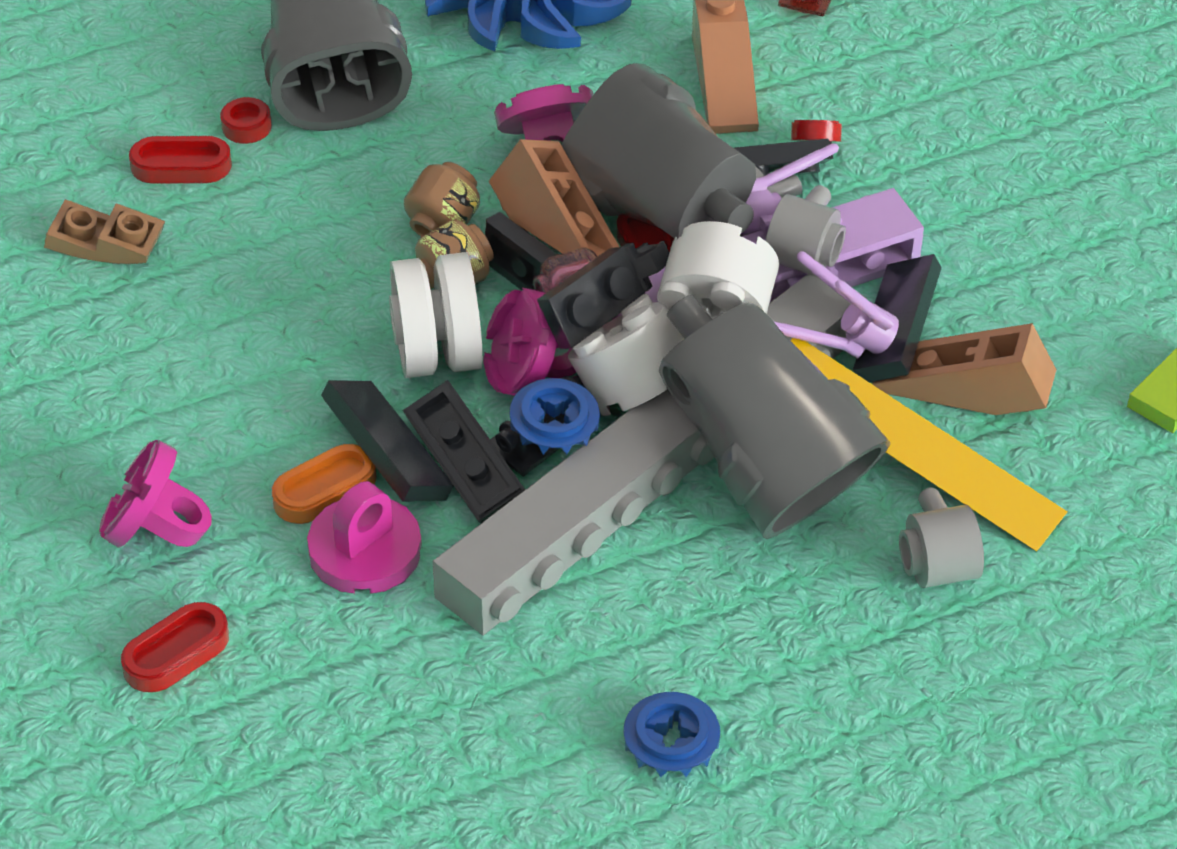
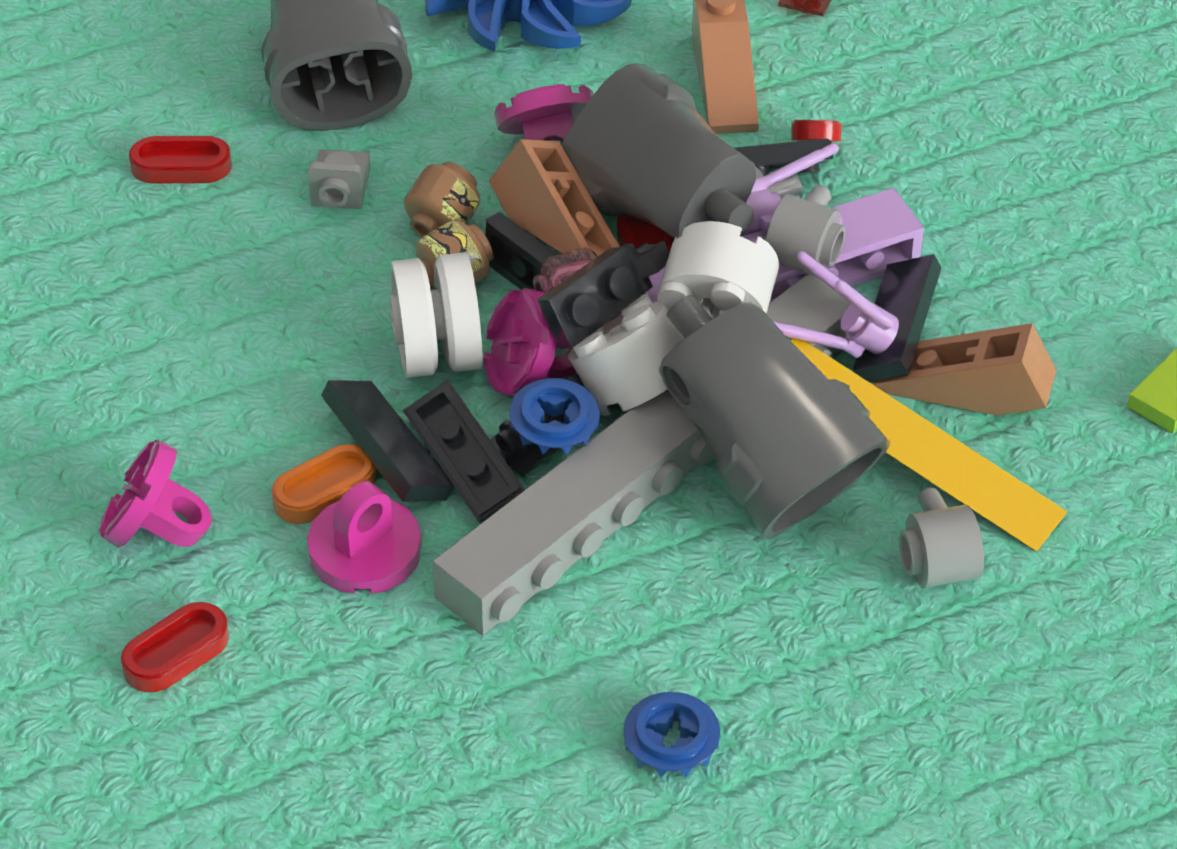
medium nougat slope [44,199,165,264] -> none
red tile [220,97,272,144] -> none
none -> light grey bracket [308,149,370,209]

